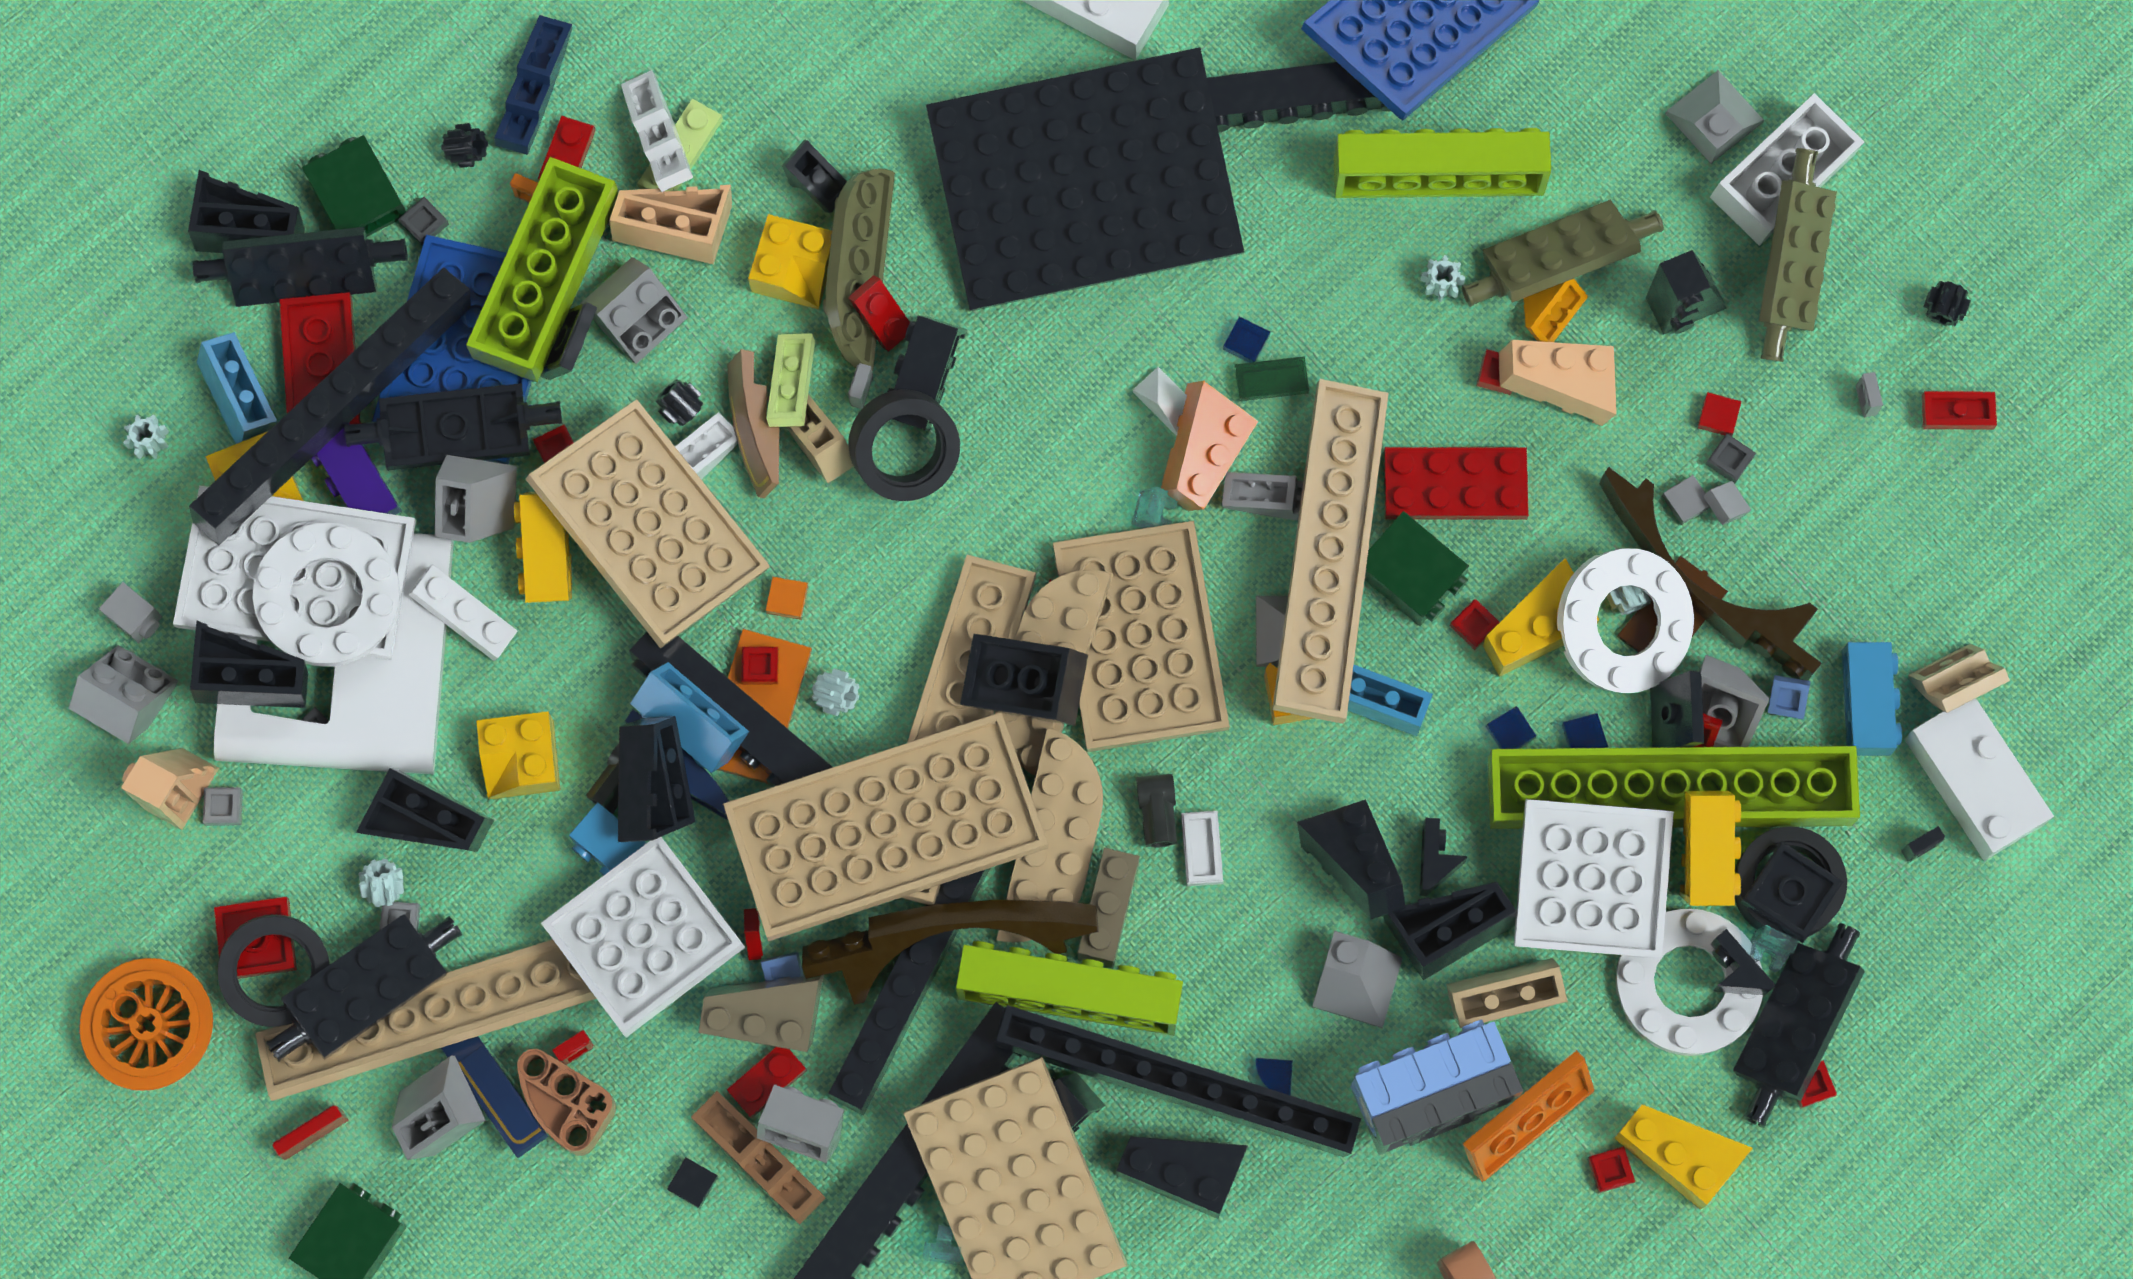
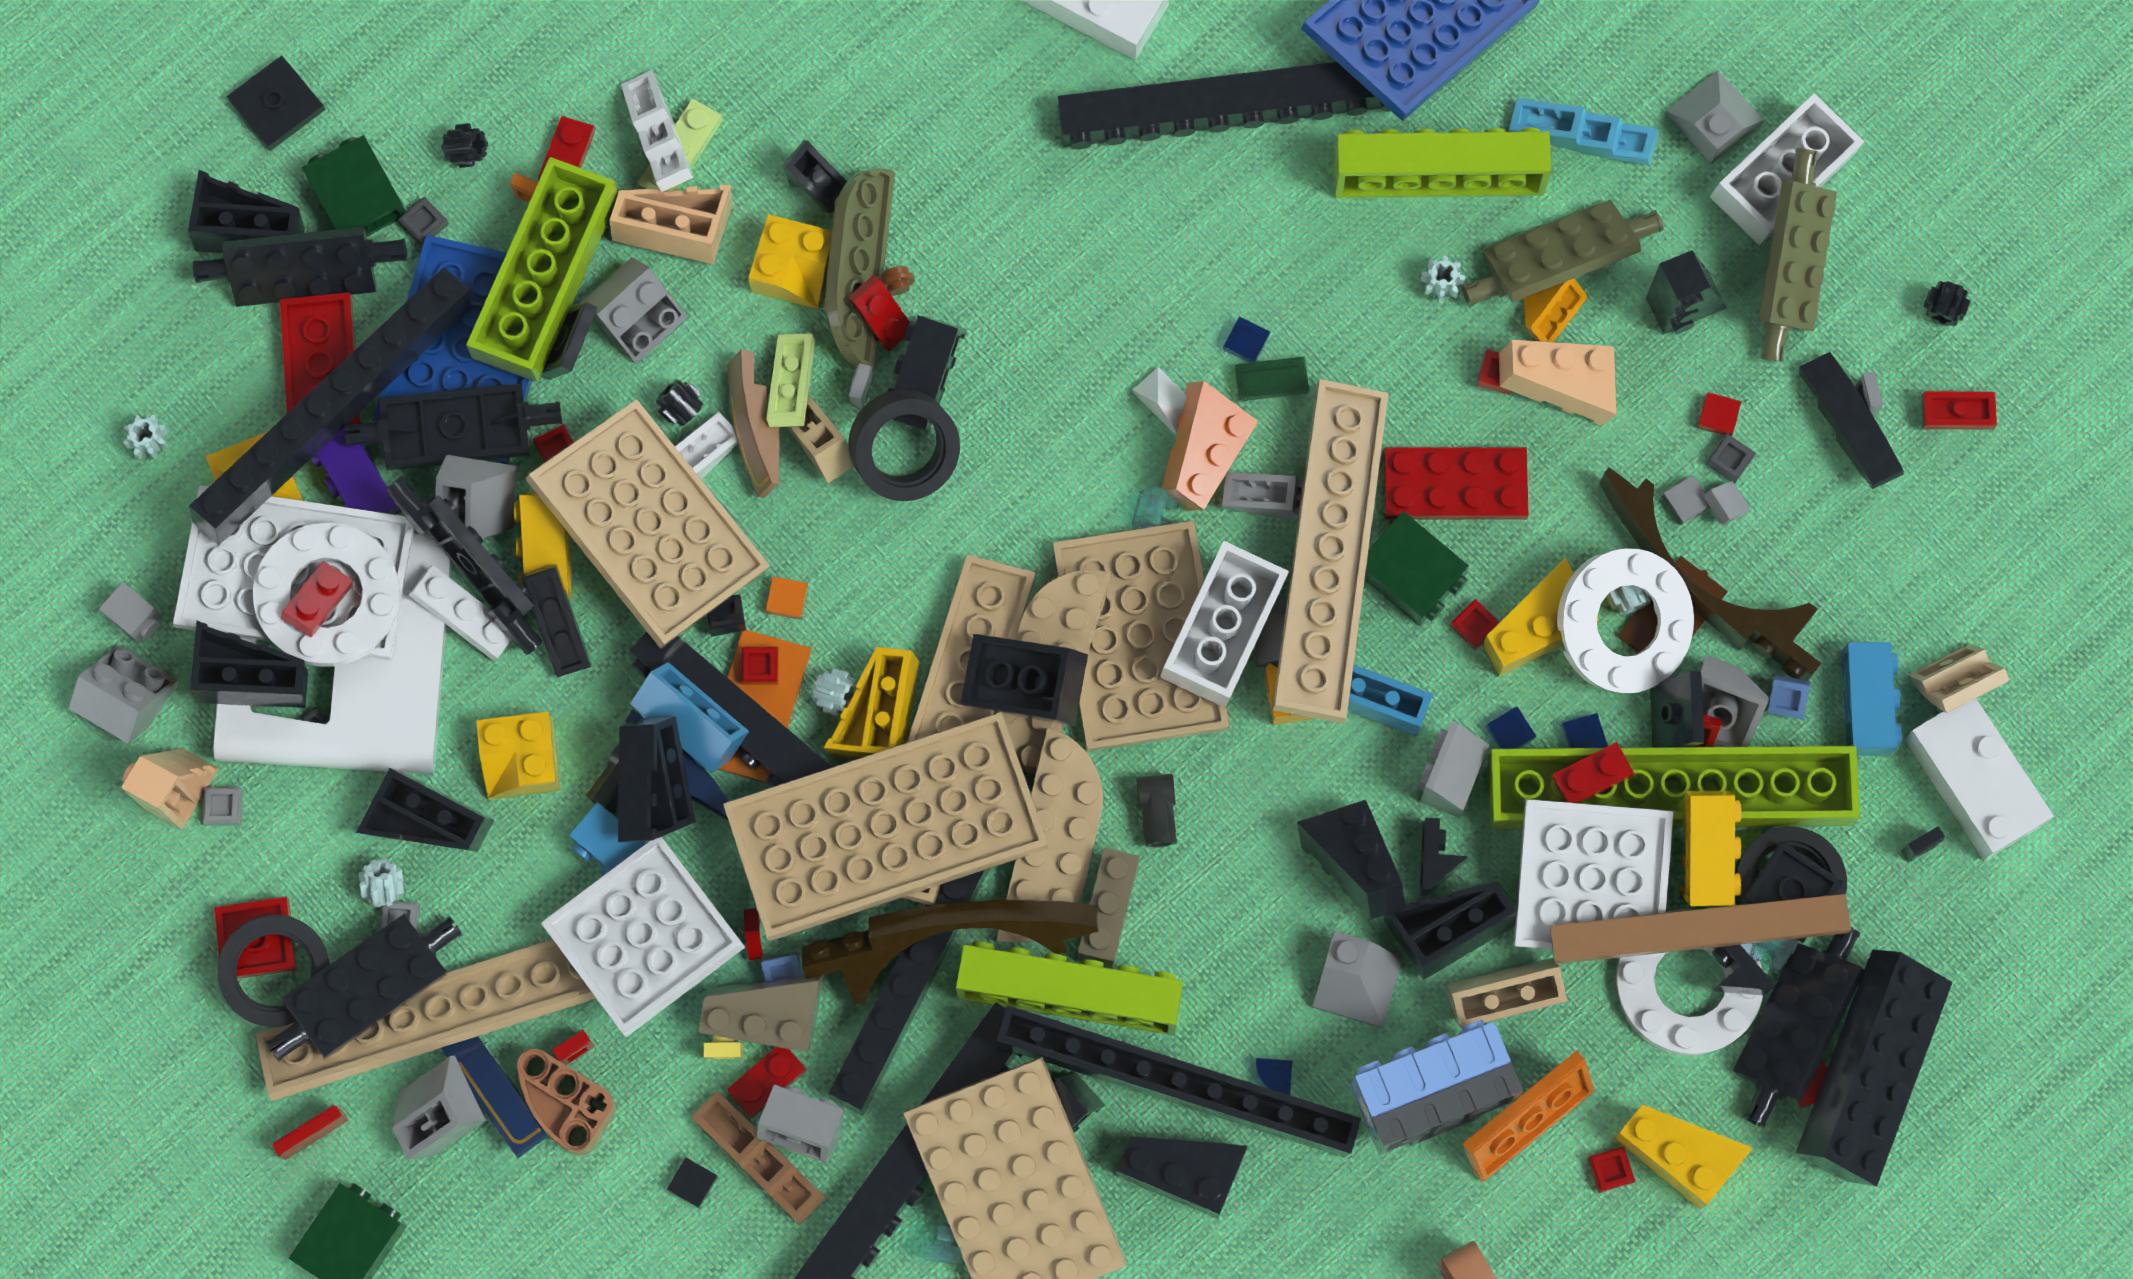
orange piece [80,958,213,1091] -> none
dark azure brick [197,332,277,444] -> none
dark blue slope [494,15,572,155] -> none
black plate [926,47,1244,311] -> none
white tile [1181,811,1223,887] -> none
none -> black plate [226,55,326,151]
none -> red plate [281,561,353,638]
none -> black plate [384,477,543,655]
none -> black tile [521,564,592,677]
none -> light yellow plate [704,1036,743,1059]
none -> black tile [707,594,746,637]
none -> yellow wedge [824,647,920,760]
none -> dark orange plate [881,266,915,296]
none -> white brick [1160,541,1289,708]
none -> light grey slope [1417,721,1489,818]
none -> medium azure slope [1509,98,1658,165]
none -> medium nougat tile [1550,894,1851,965]
none -> red plate [1551,742,1635,803]
none -> black brick [1796,949,1953,1187]
none -> black slope [1799,352,1904,490]

